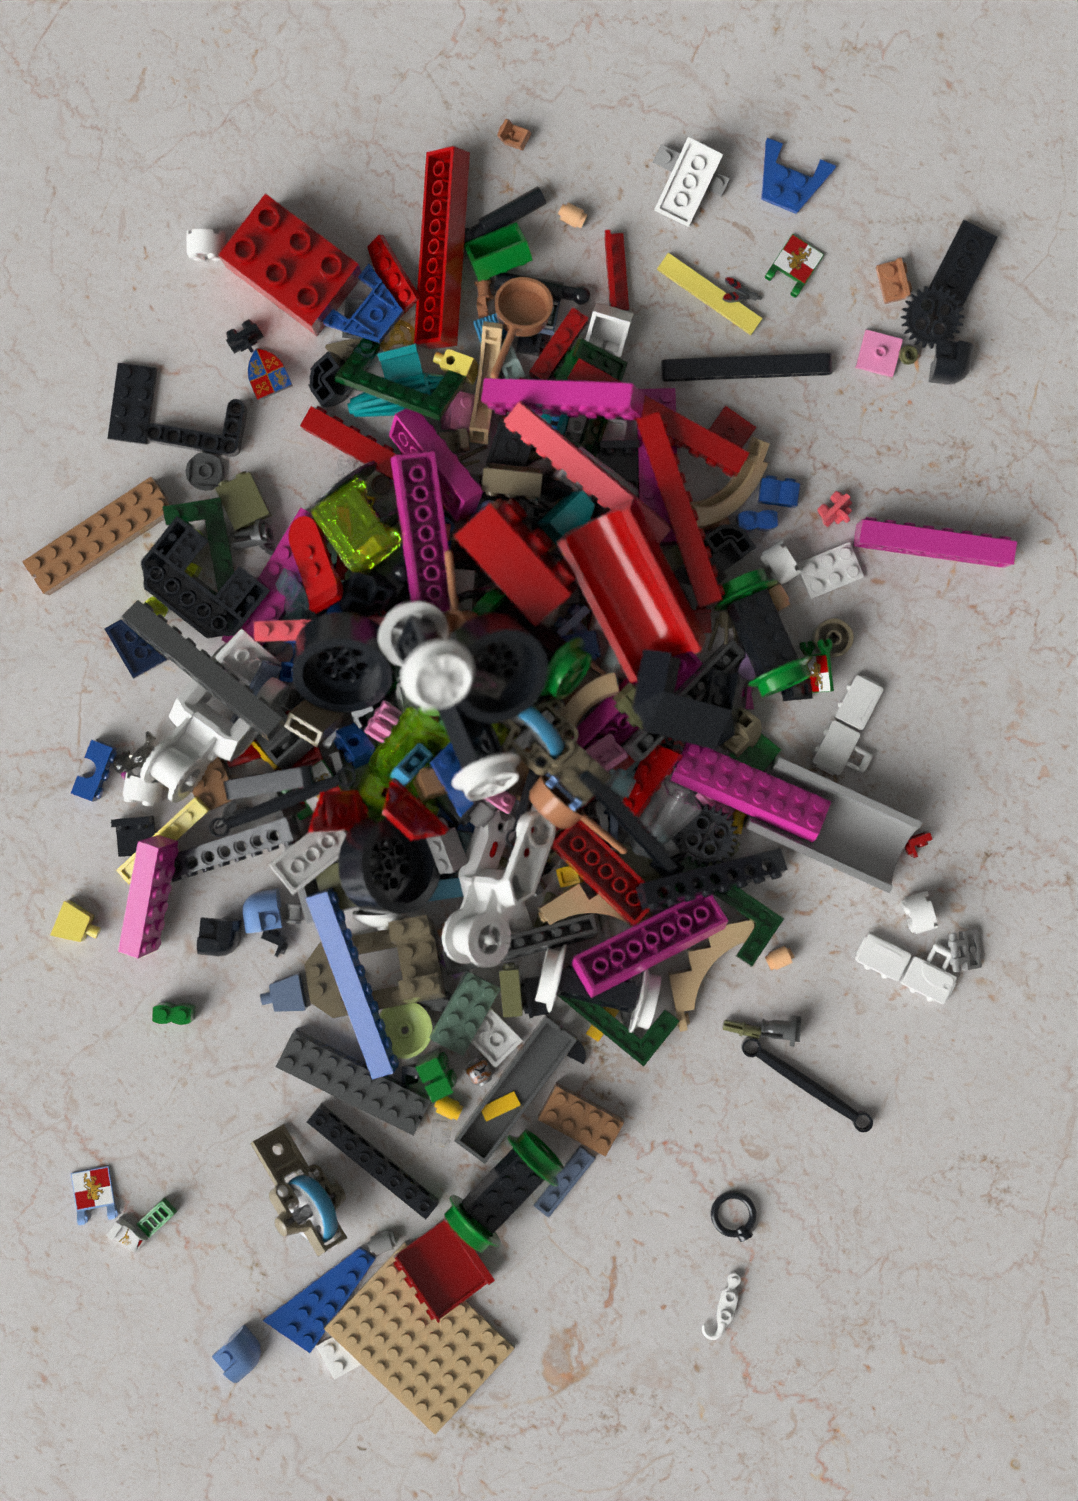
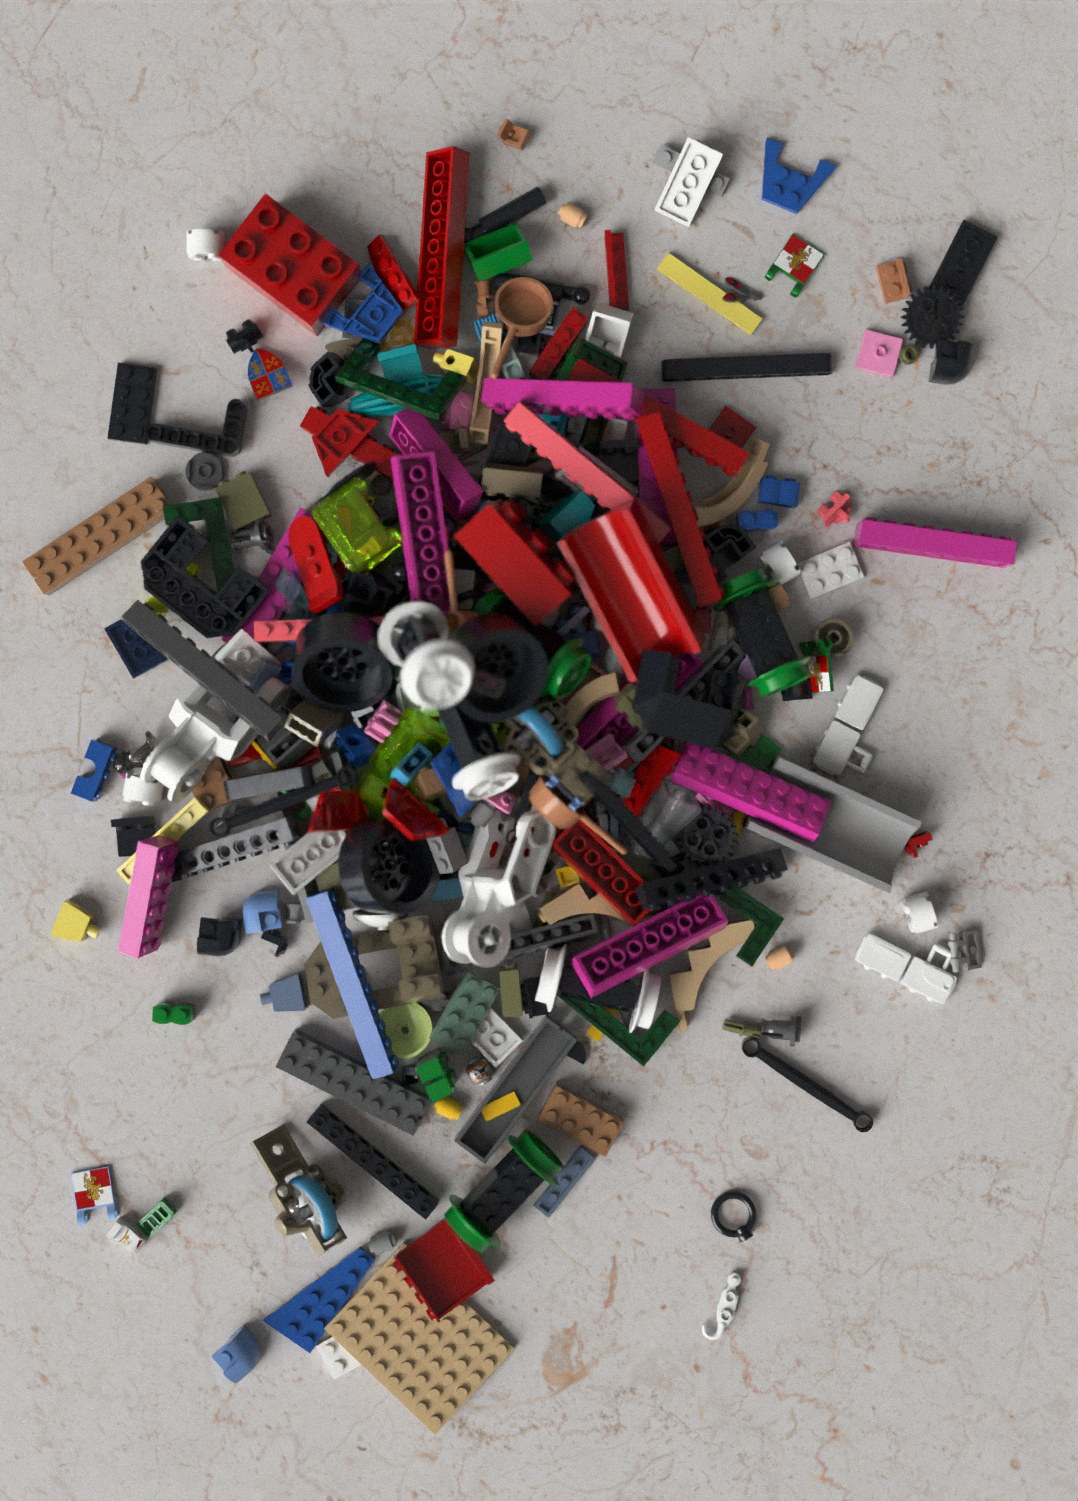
none -> red wing [311,409,379,478]

